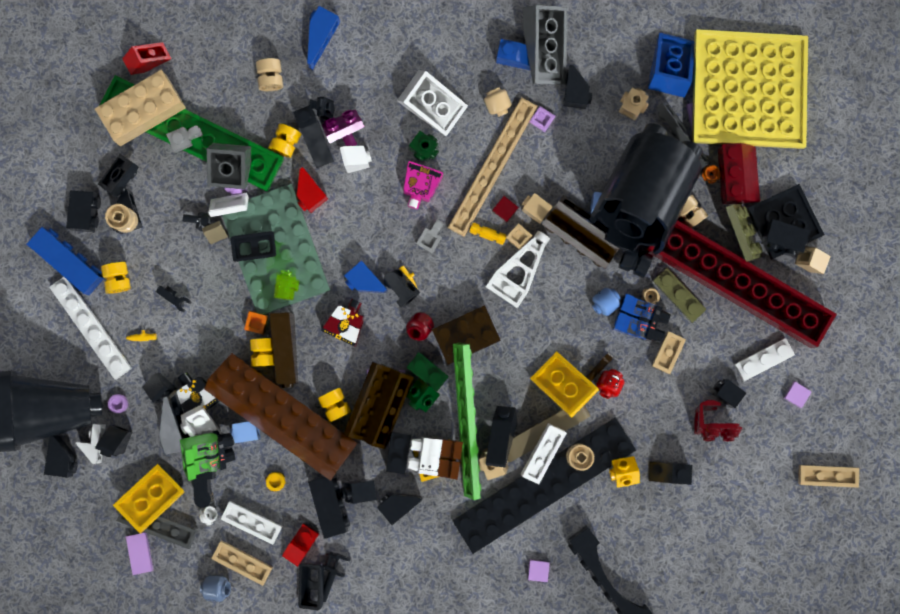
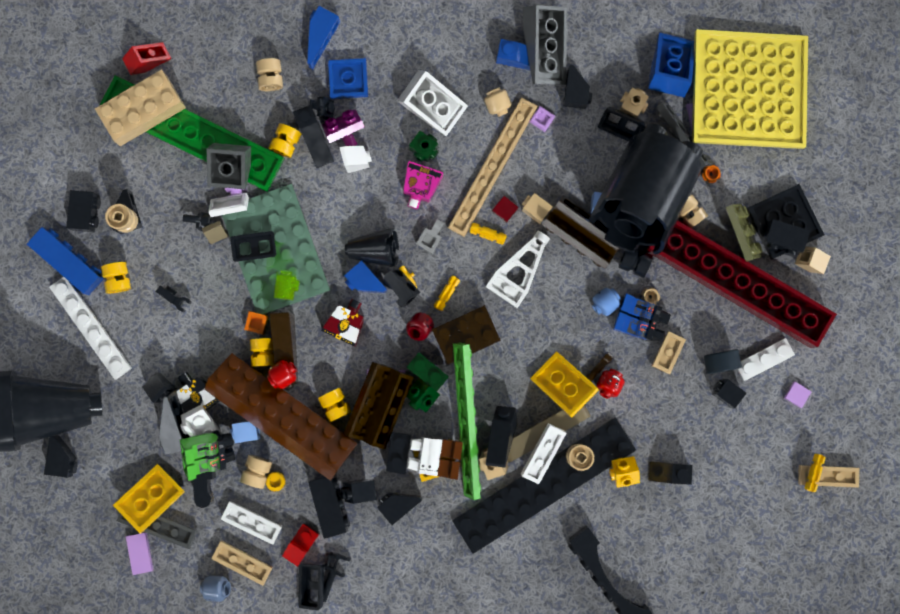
white slope [76,424,106,464] -> none
black slope [95,425,133,457] -> none
black plate [98,154,139,198] -> none
lavender tile [108,394,128,413] -> none
yellow helmet [126,330,157,341] -> none
light grey plate [166,126,203,153] -> none
white plate [199,506,218,525] -> none
red slope [297,167,328,213] -> none
tan plate [506,223,533,250] -> none
lavender tile [528,560,550,582] -> none
olive plate [653,268,707,323] -> none
dark red piece [693,400,742,442] -> none
dark red slope [717,143,760,205] -> none
none -> tan wheel [240,455,273,489]
none -> red head [267,360,297,389]
none -> blue plate [328,58,368,99]
none -> black cone [345,228,399,267]
none -> yellow axle [434,275,460,311]
none -> black piece [598,107,645,142]
none -> black wheel [703,349,742,374]
none -> yellow axle [805,454,826,492]

